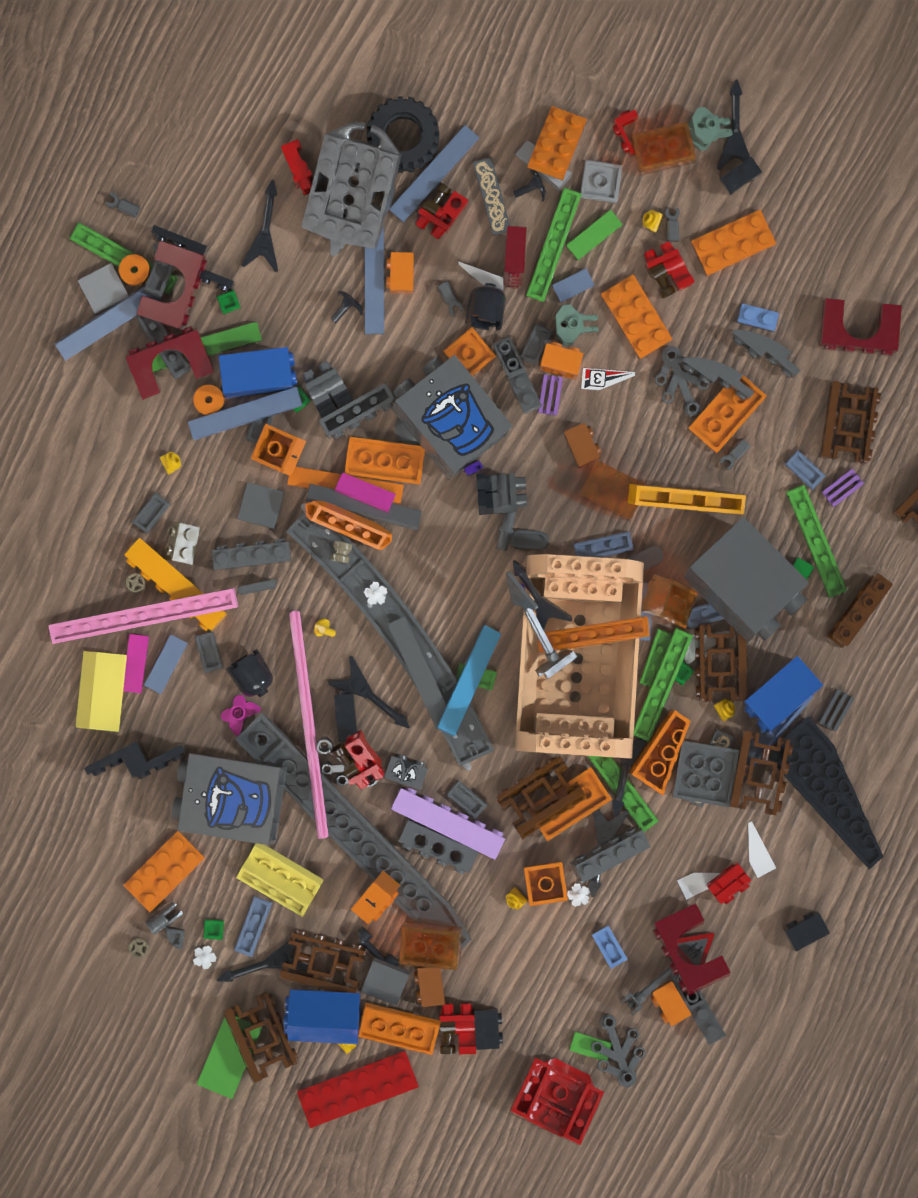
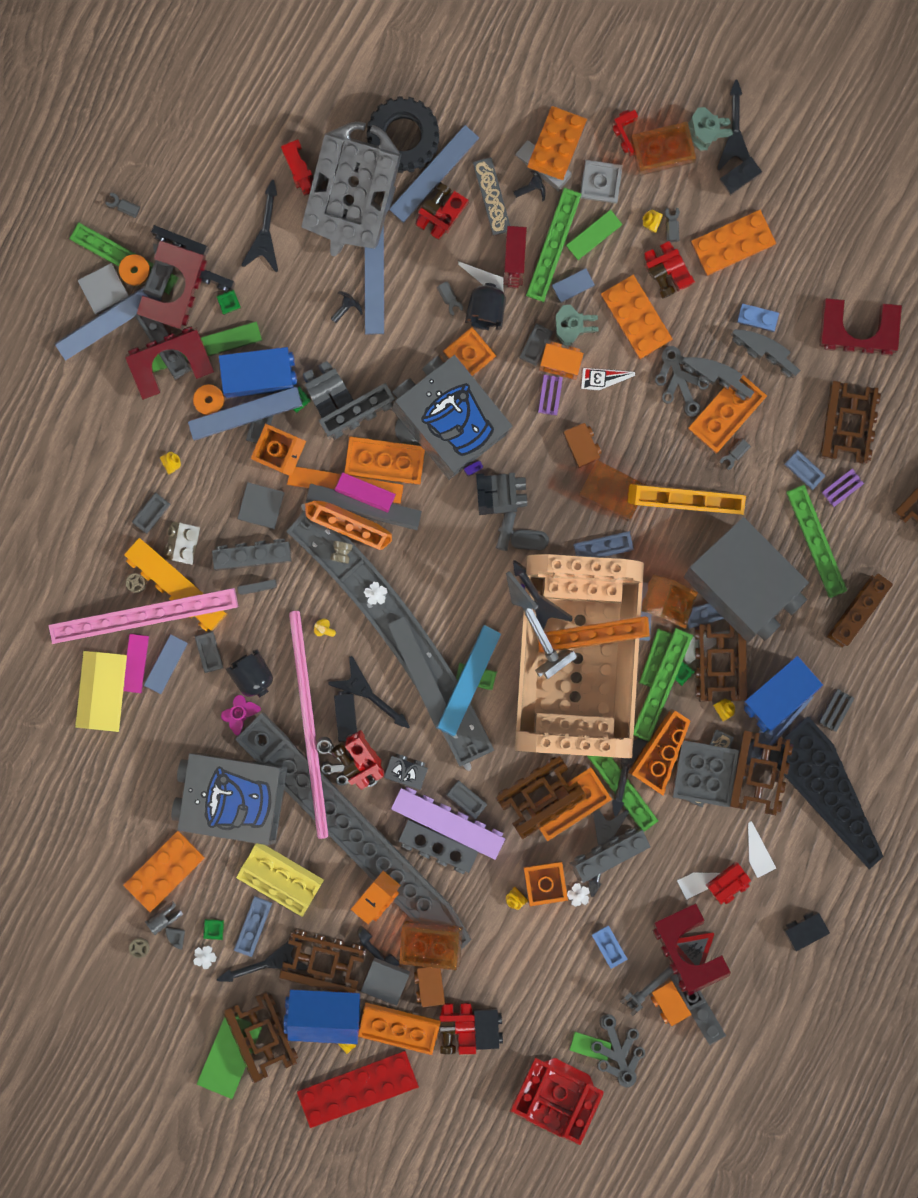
black bracket [84,742,188,779] -> none
orange brick [386,252,414,294] -> none
dark grey slope [493,337,542,415] -> none
dark grey tile [628,546,663,572] -> none
green tile [793,557,814,580] -> none

